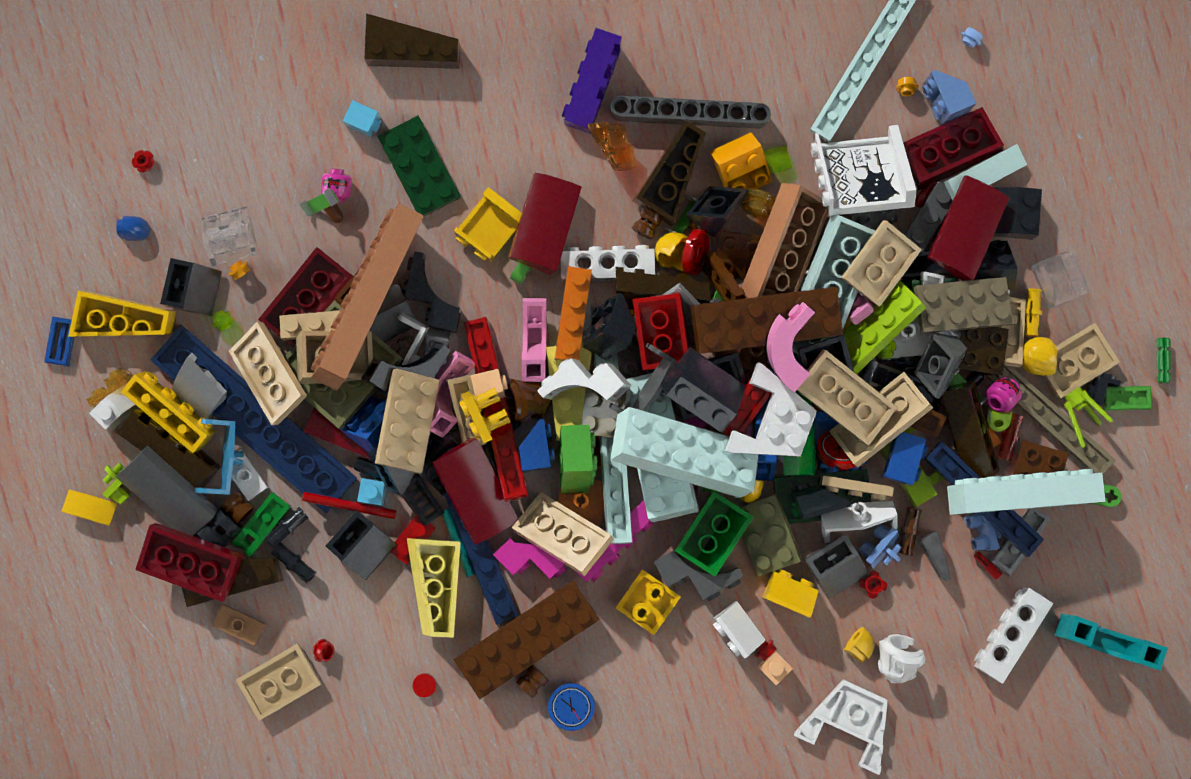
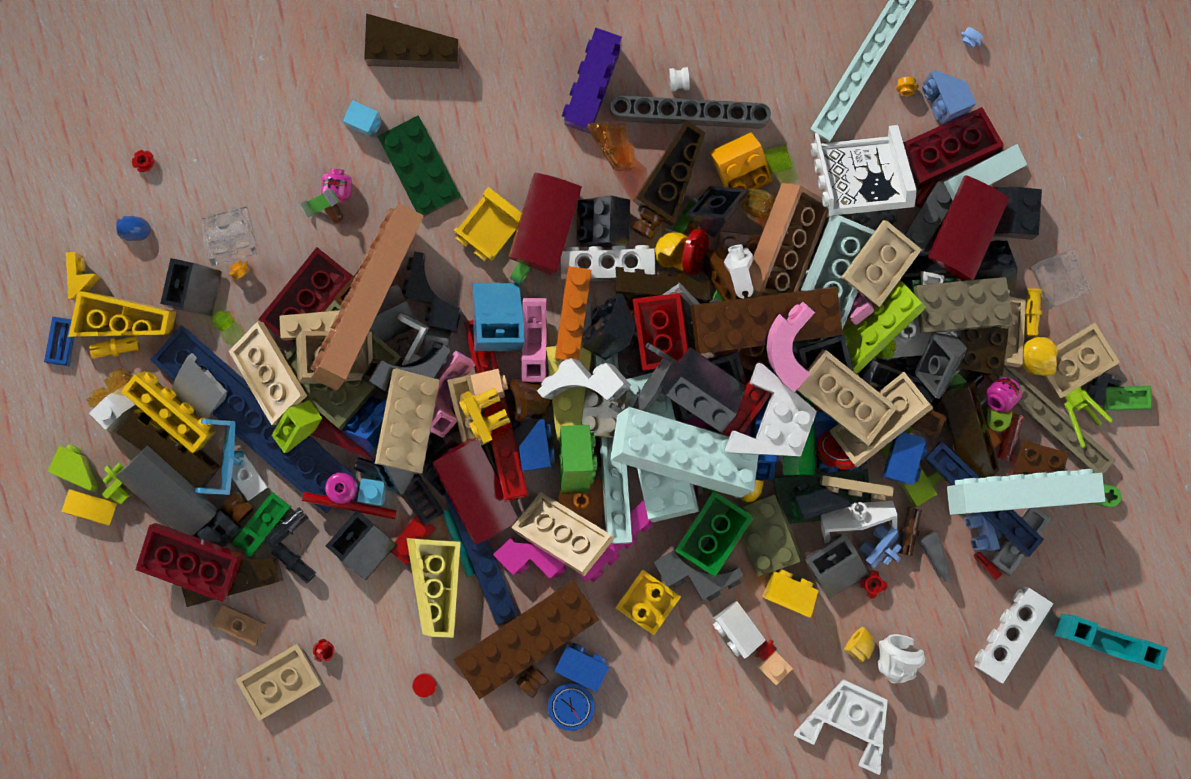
green axle [1156,337,1171,383] -> none
none -> lime slope [47,444,98,491]
none -> yellow slope [66,252,101,302]
none -> yellow pin [89,336,140,359]
none -> lime slope [272,400,322,453]
none -> dark pink head [325,473,358,504]
none -> dark azure slope [472,283,525,351]
none -> blue brick [554,643,610,693]
none -> black slope [576,195,630,248]
none -> white wheel [669,67,690,92]
none -> white piece [724,244,754,299]

